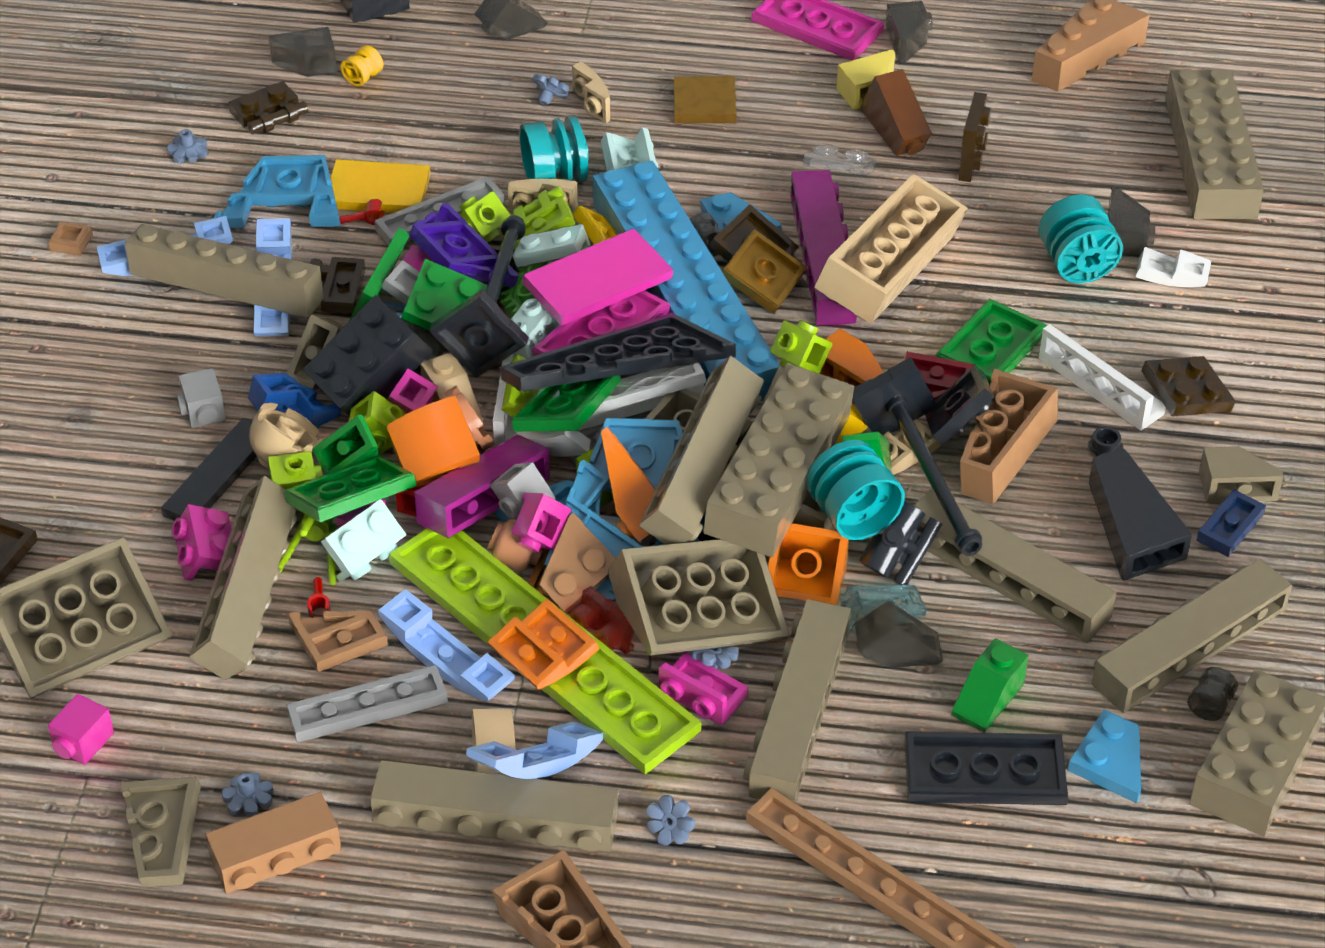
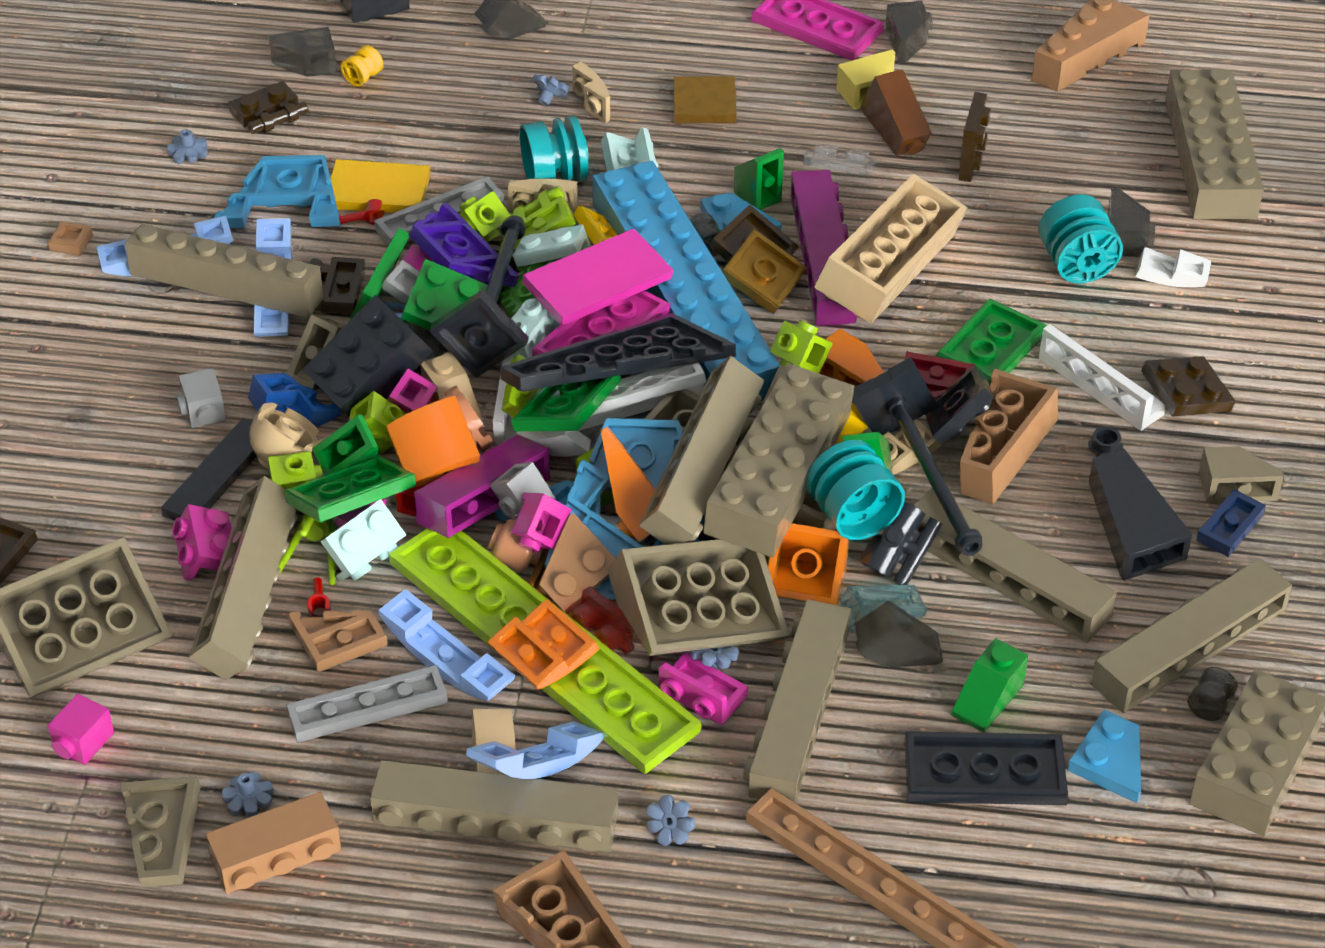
none -> green slope [734,148,784,210]

